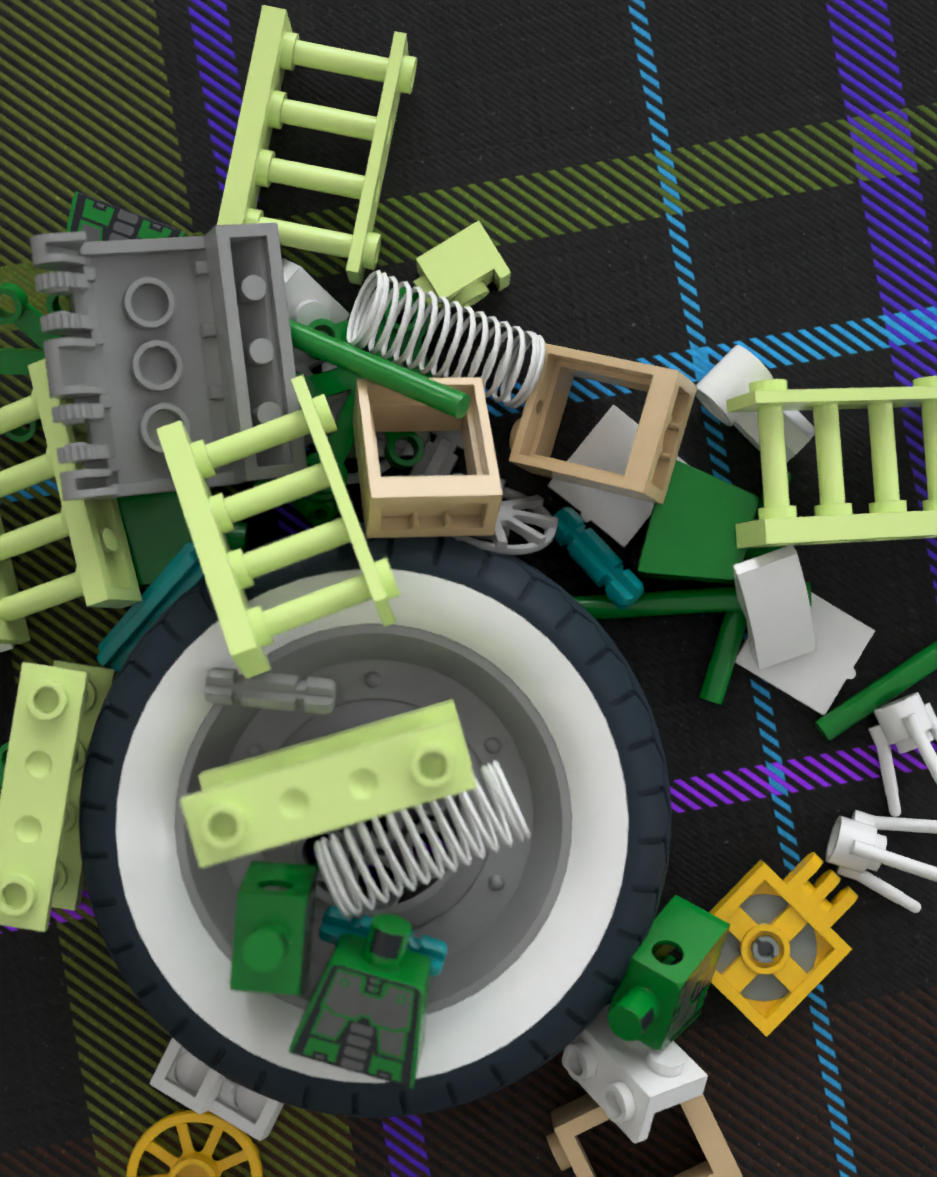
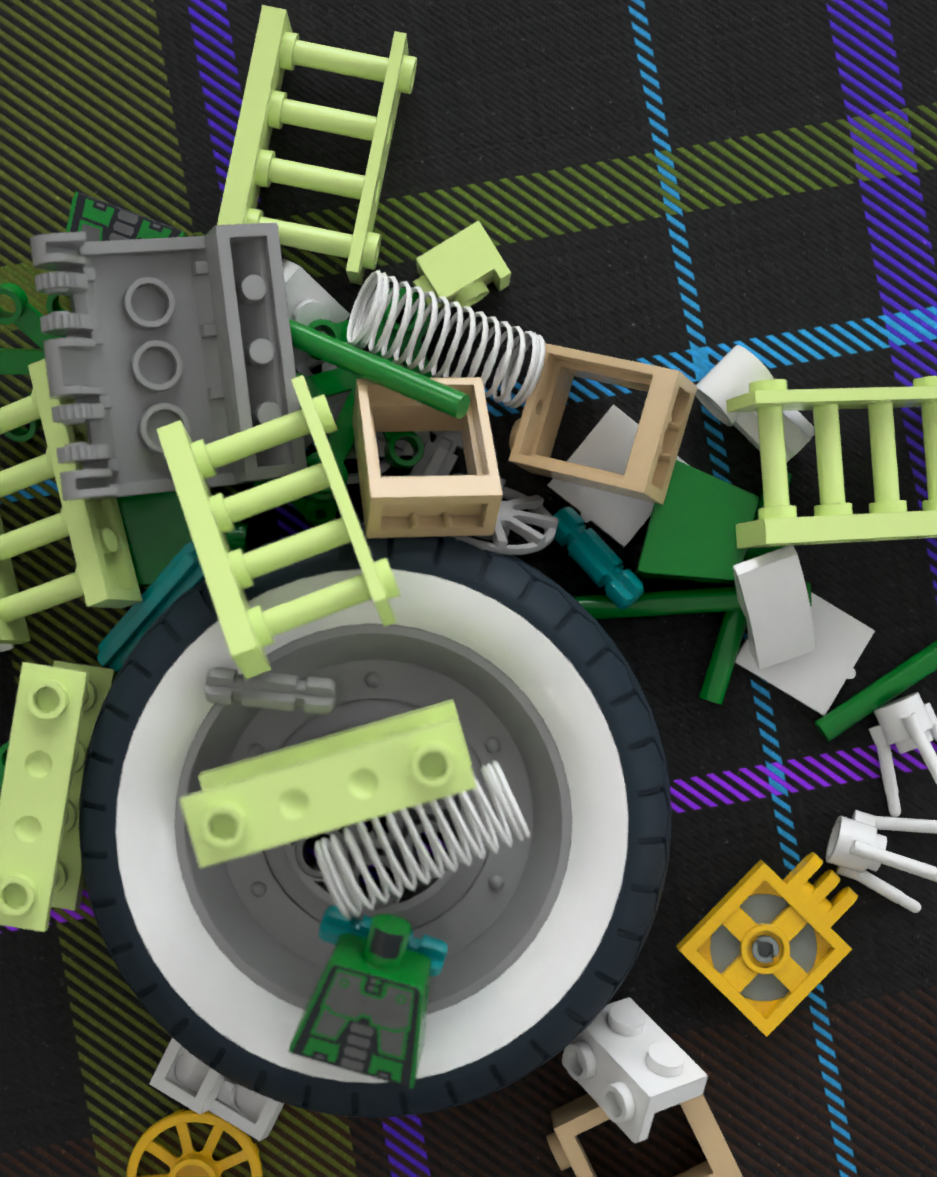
green torso [230,860,318,995] -> none
green torso [607,895,731,1051] -> none

